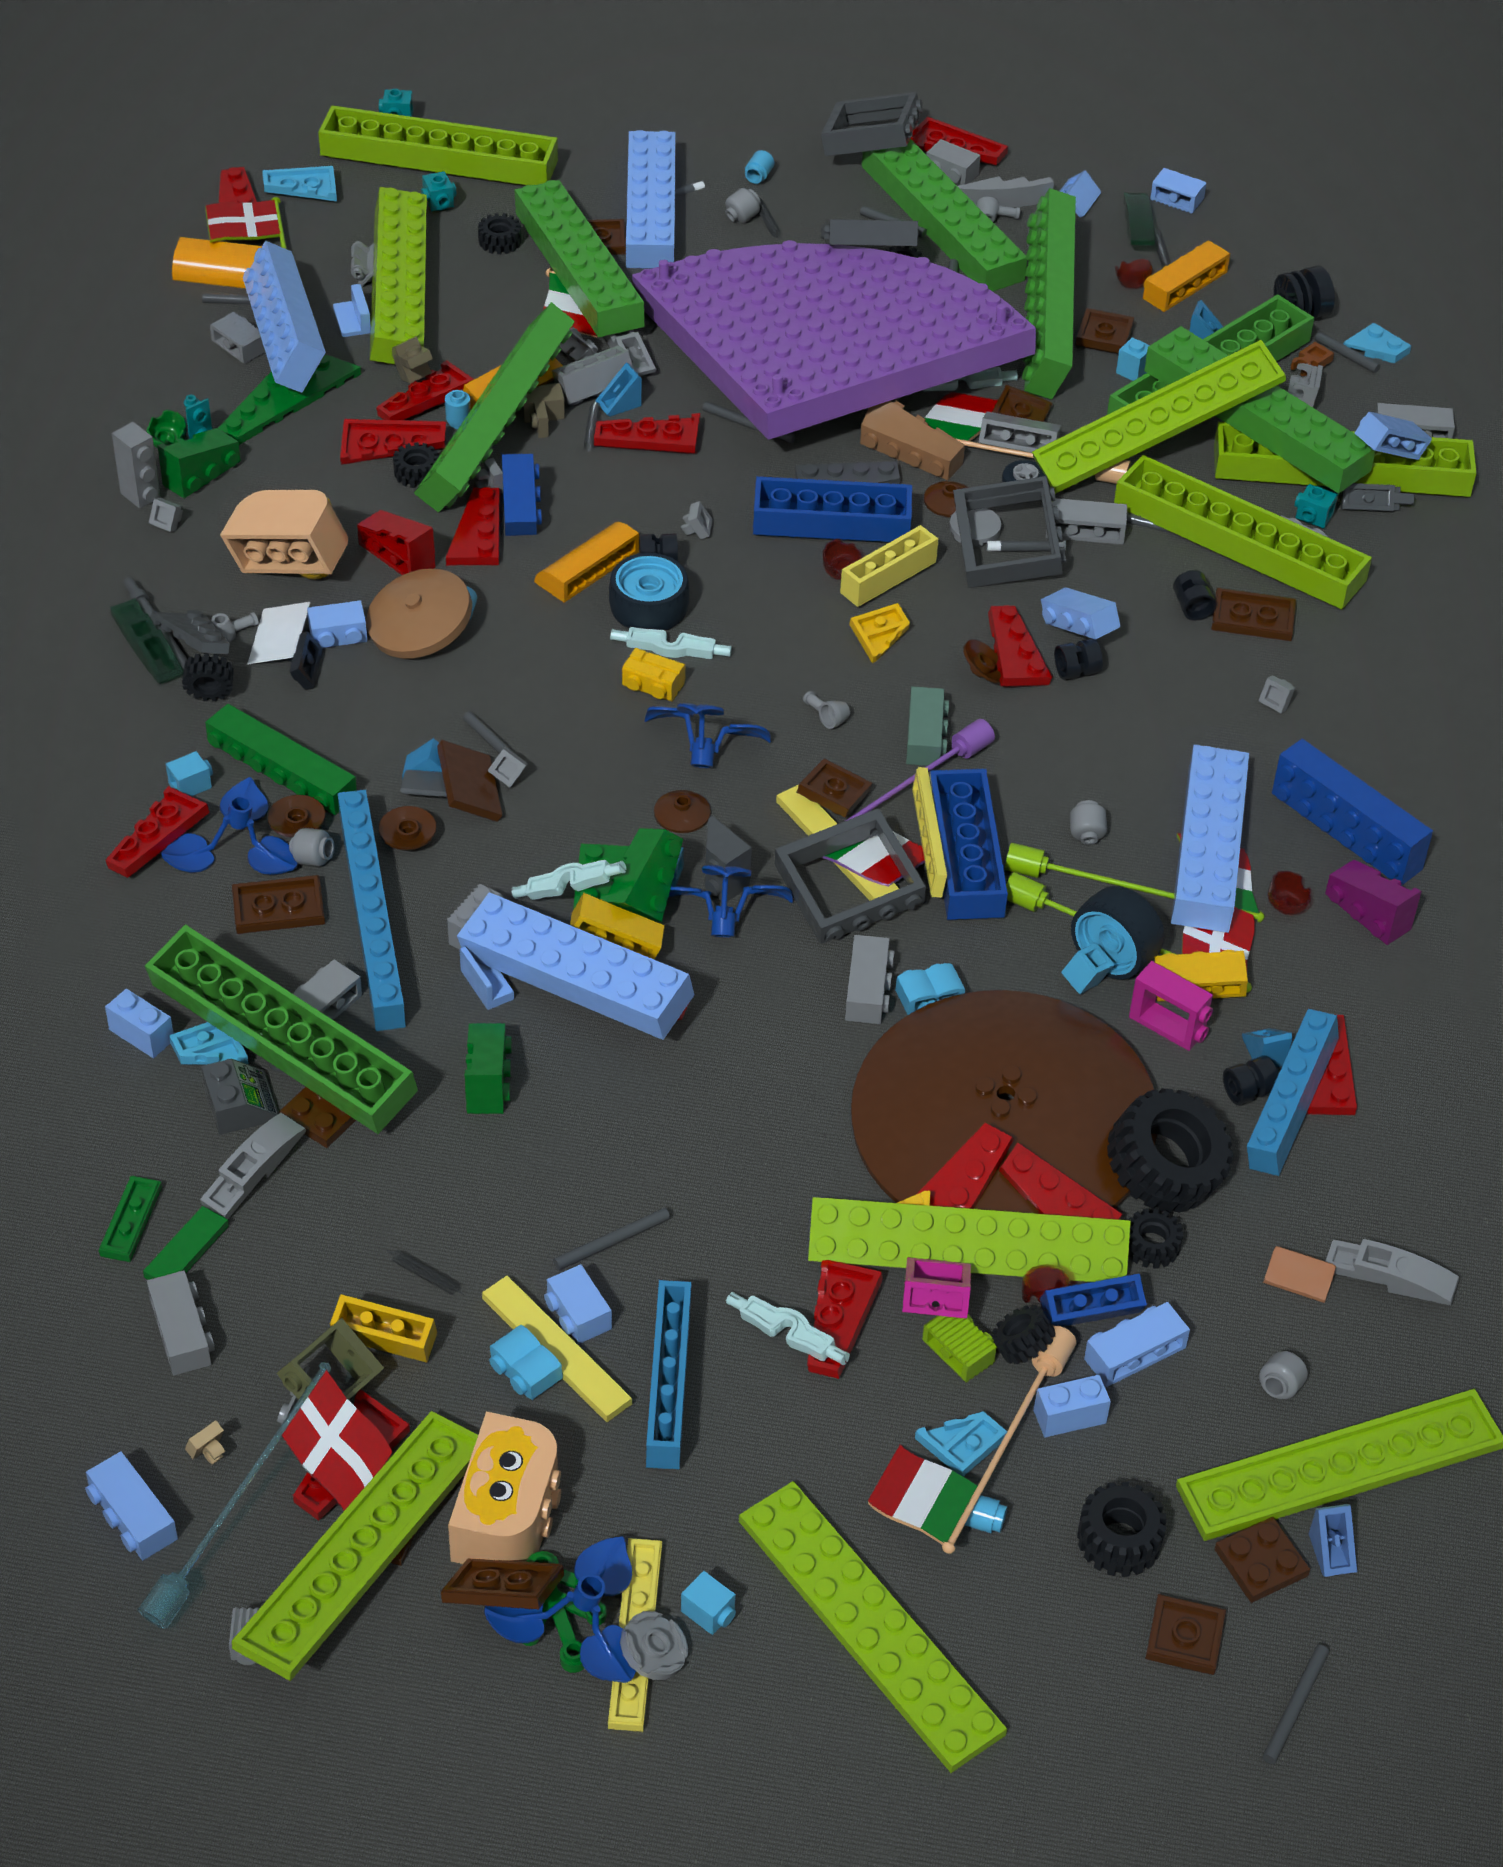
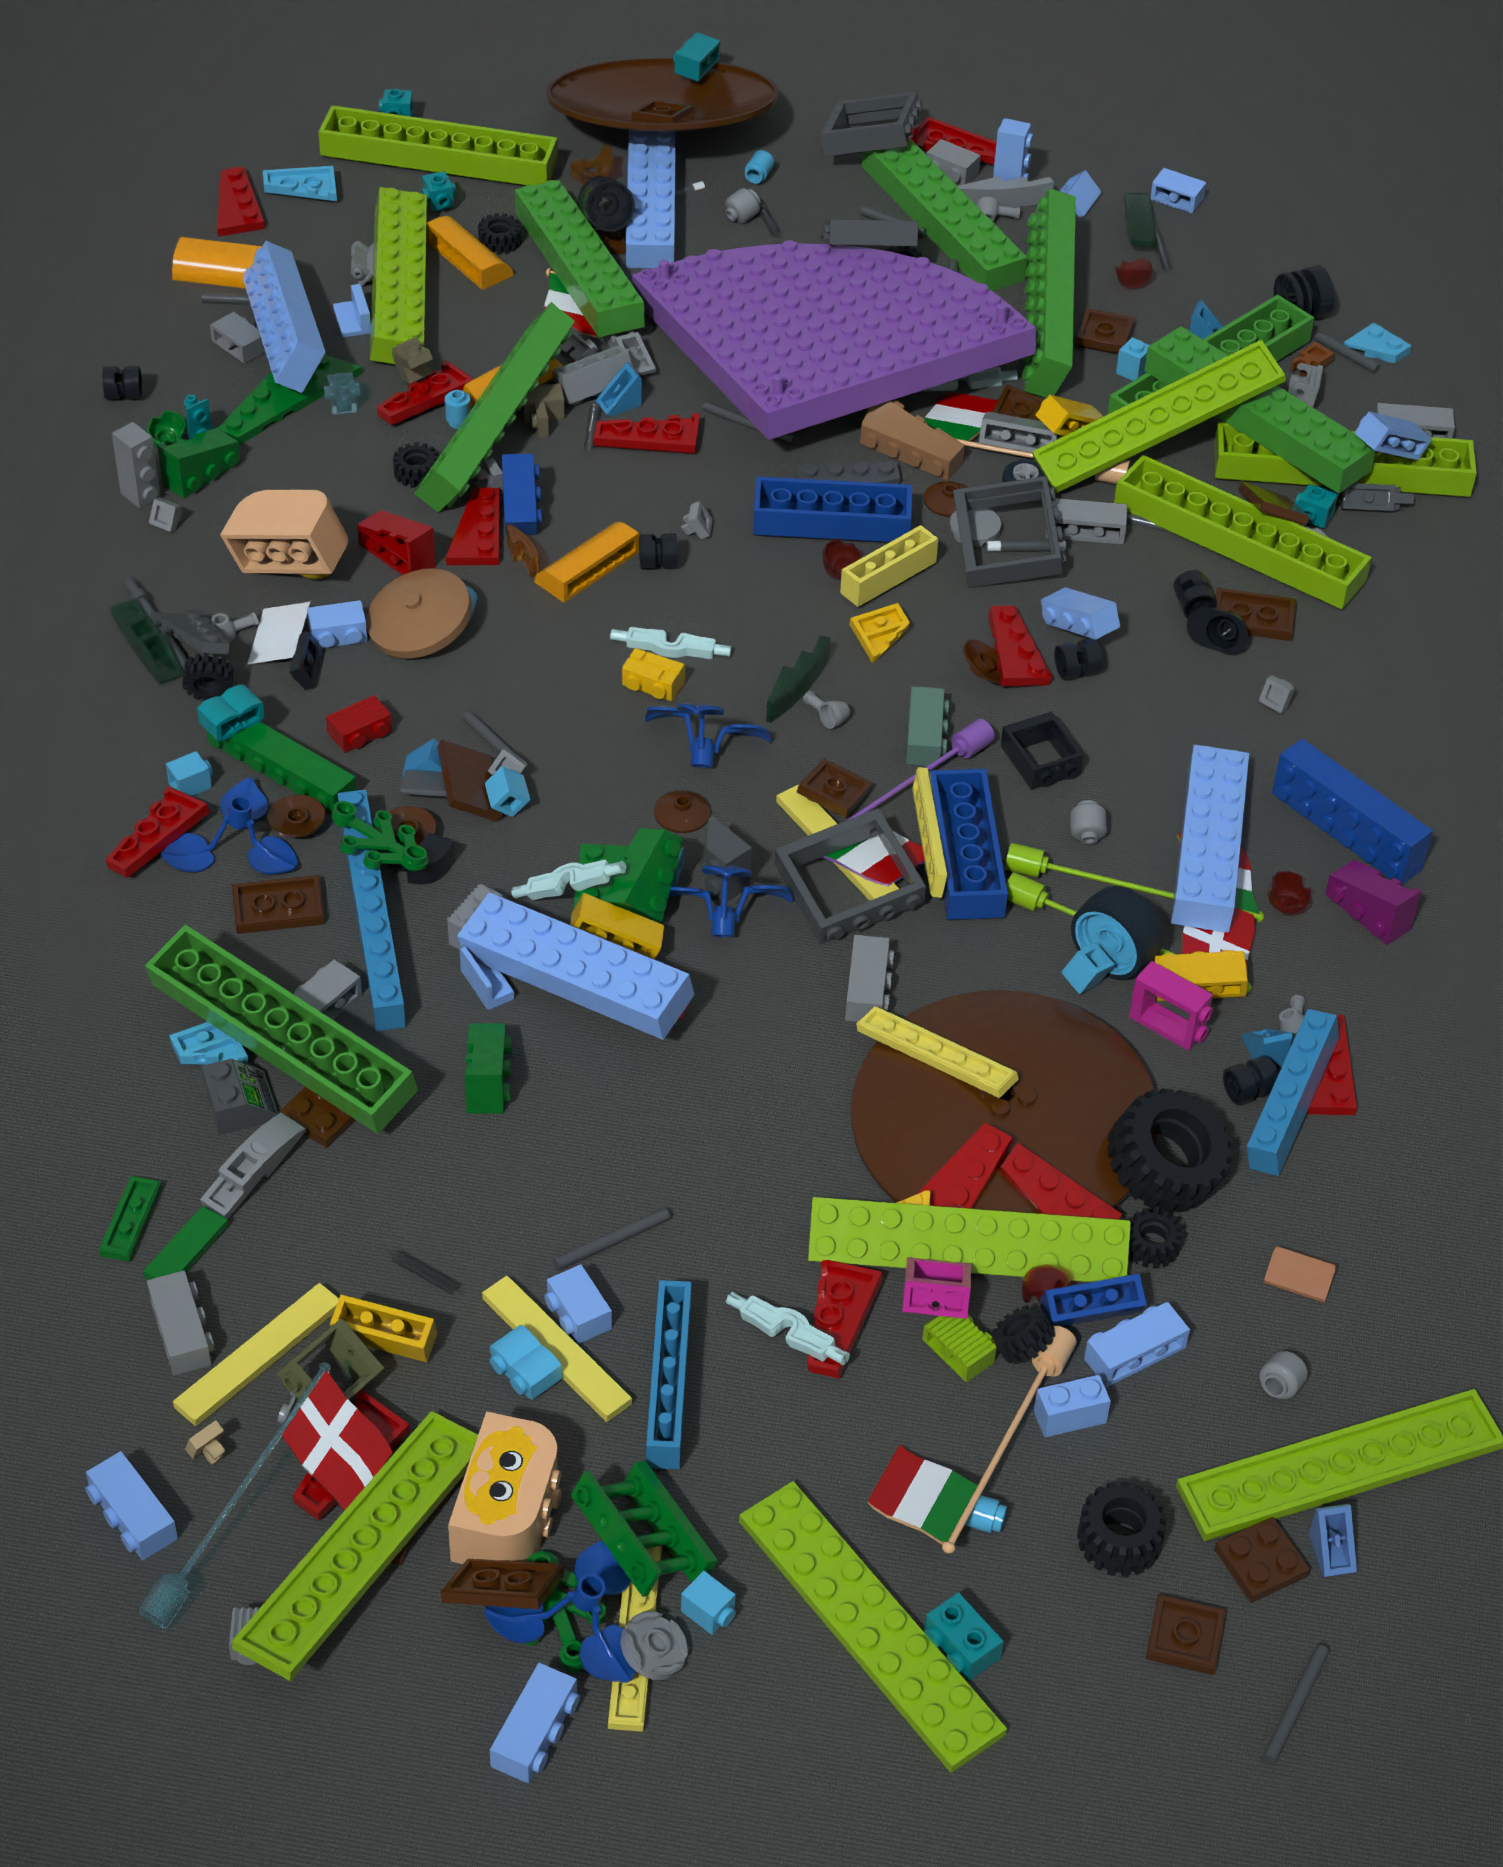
light blue brick [105,989,173,1059] -> none
red flag [205,197,287,249] -> none
light grey head [289,828,334,867] -> none
red wing [340,419,447,465] -> none
wheel [609,553,689,630] -> none
medium azure brick [895,963,965,1015] -> none
medium azure wing [915,1412,1007,1477] -> none
light orange brick [1143,240,1230,312] -> none
light grey slope [1325,1239,1459,1306] -> none
none -> black wheel [102,366,142,400]
none -> light yellow tile [173,1283,339,1427]
none -> teal brick [197,685,264,741]
none -> clear light blue brick [323,372,361,415]
none -> red brick [326,695,392,753]
none -> green plant [332,801,428,871]
none -> black brick [387,833,455,885]
none -> light orange brick [426,216,514,290]
none -> medium azure brick [484,766,530,817]
none -> light blue brick [490,1663,580,1784]
none -> clear orange slope [506,524,540,577]
none -> reddish brown dish [547,58,778,133]
none -> clear orange helmet [570,145,614,184]
none -> green fence [571,1461,718,1597]
none -> black wheel [577,176,635,232]
none -> teal brick [673,32,721,82]
none -> clear green slope [766,635,831,723]
none -> light yellow tile [856,1006,1018,1098]
none -> teal brick [924,1592,1004,1681]
none -> light blue brick [993,118,1034,181]
none -> black window [1001,711,1083,790]
none -> yellow brick [1035,395,1104,436]
none -> black piece [1187,607,1248,655]
none -> reddish brown tile [1238,481,1310,525]
none -> light grey bar [1279,995,1305,1042]

